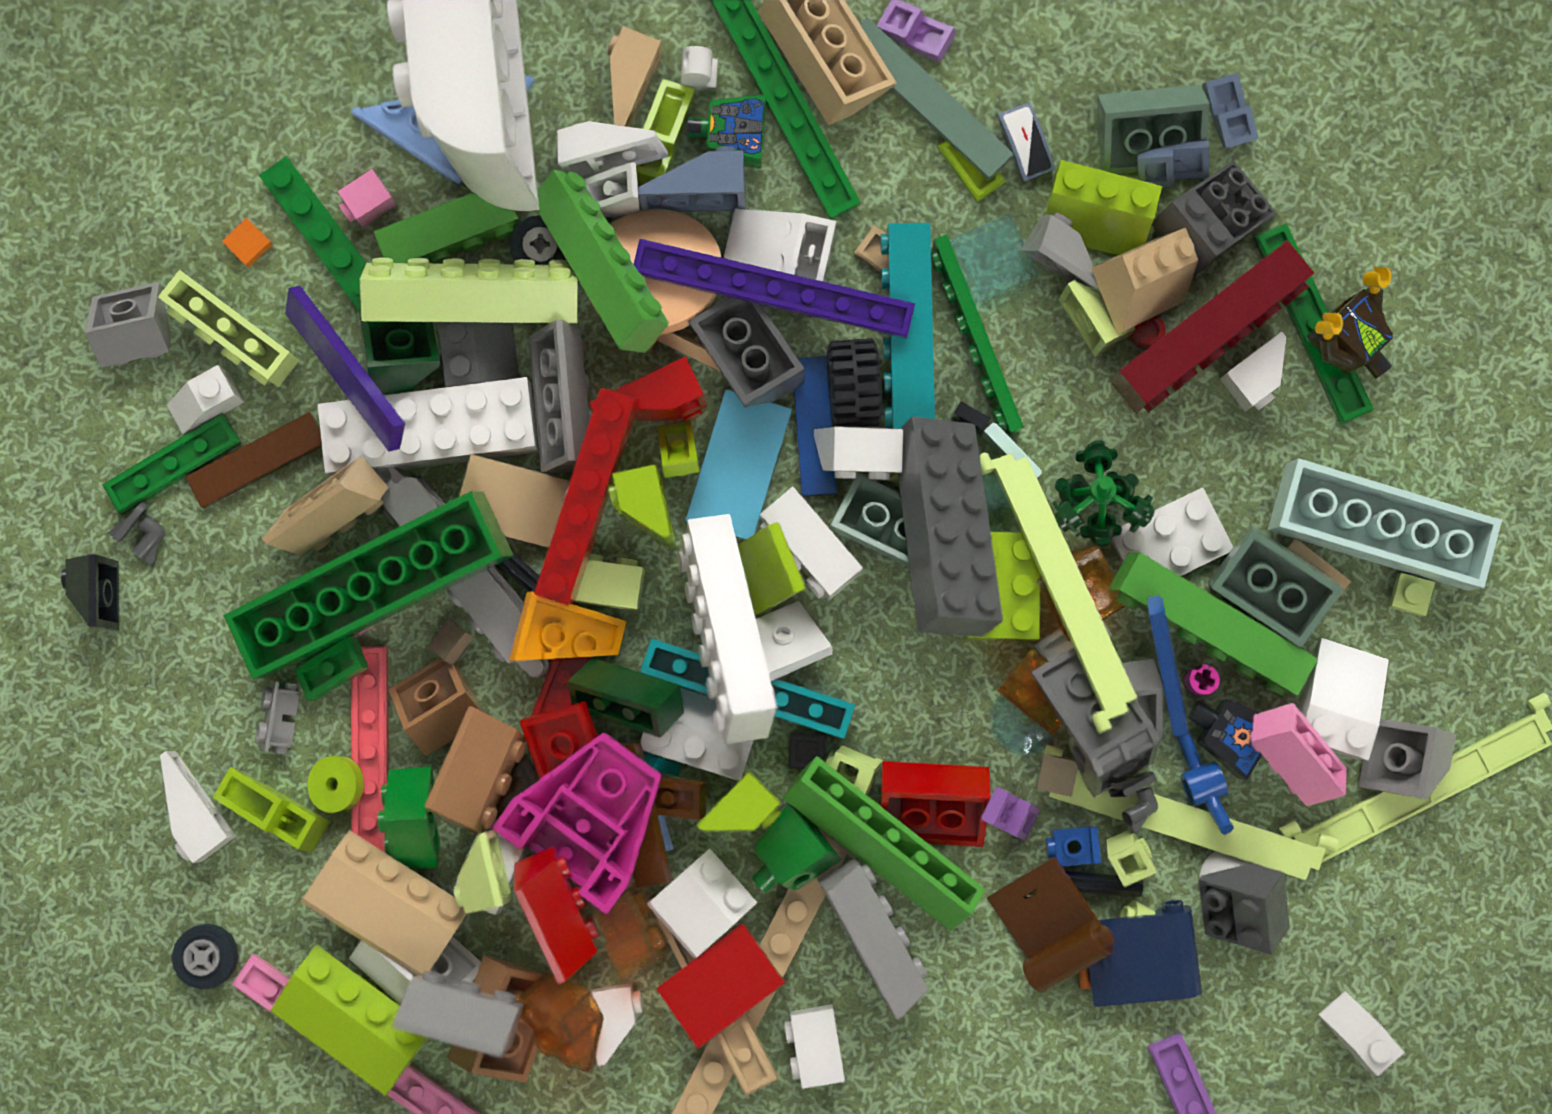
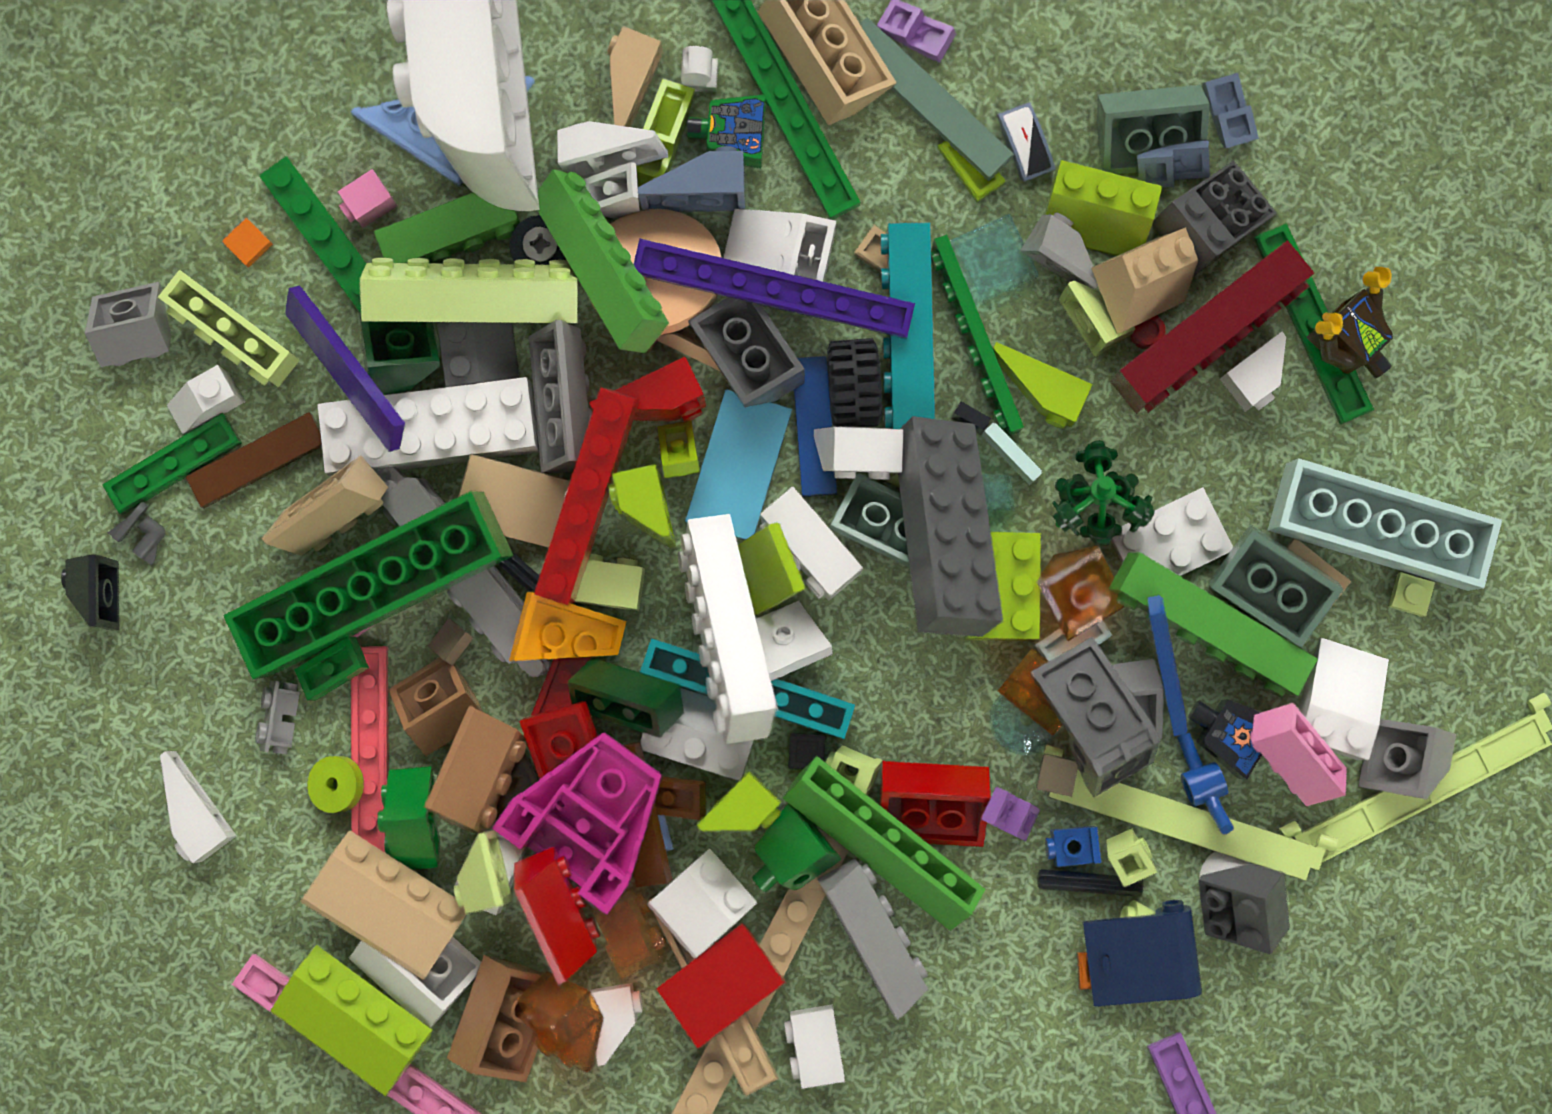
black wheel [171,924,239,989] -> none
lime slope [213,767,330,853] -> none
light grey slope [392,971,524,1057] -> none
teal tile [643,751,682,777] -> none
yellowish green piece [979,453,1137,734] -> none
reddish brown door [987,856,1114,993] -> none
dark grey piece [1108,771,1158,833] -> none
dark pink piece [1183,664,1220,696] -> none
white slope [1318,991,1405,1077] -> none
none -> lime slope [993,342,1093,429]

